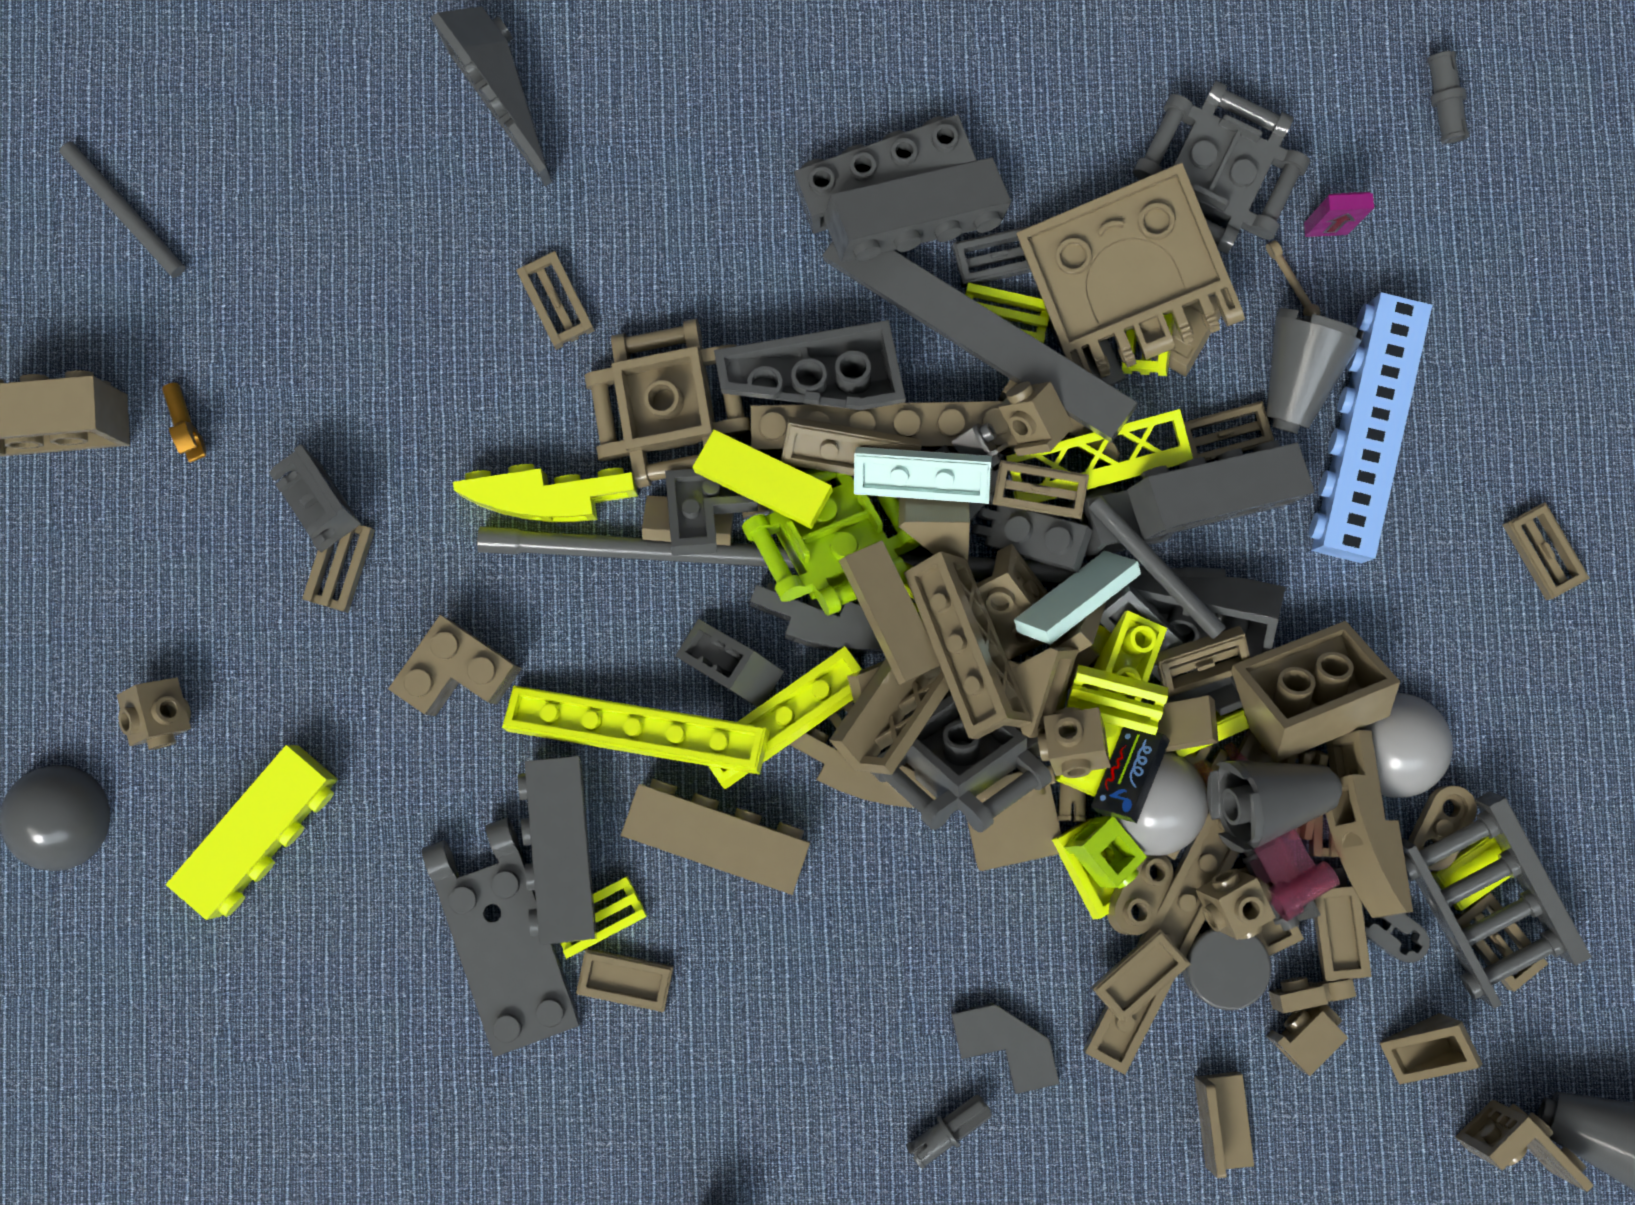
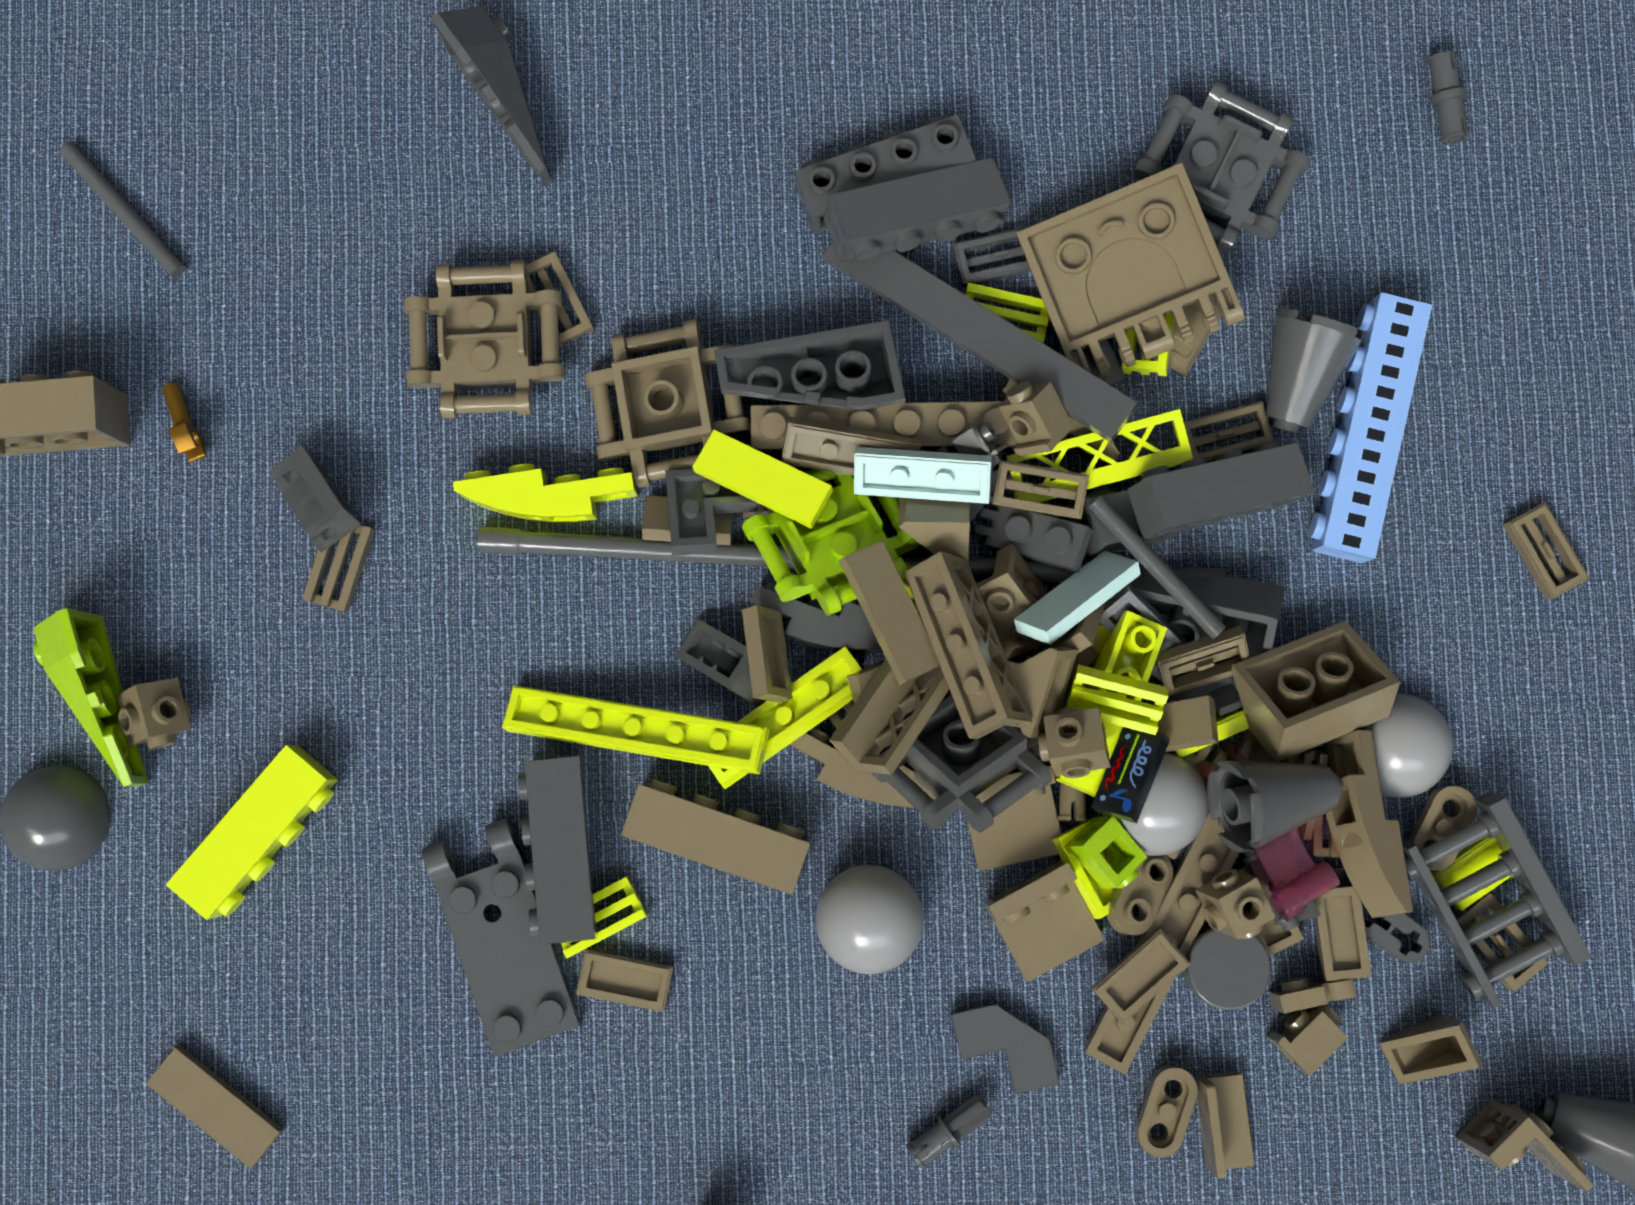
dark tan brick [388,615,522,716] -> none
dark tan hinge [1266,240,1320,316] -> none
magenta tile [1304,192,1374,237] -> none
none -> lime wedge [33,608,149,787]
none -> dark tan tile [146,1045,284,1169]
none -> dark tan brick [404,260,565,419]
none -> dark tan tile [742,605,793,703]
none -> light grey piece [815,864,924,975]
none -> dark tan bracket [983,860,1104,981]
none -> dark tan plate [1135,1065,1198,1158]

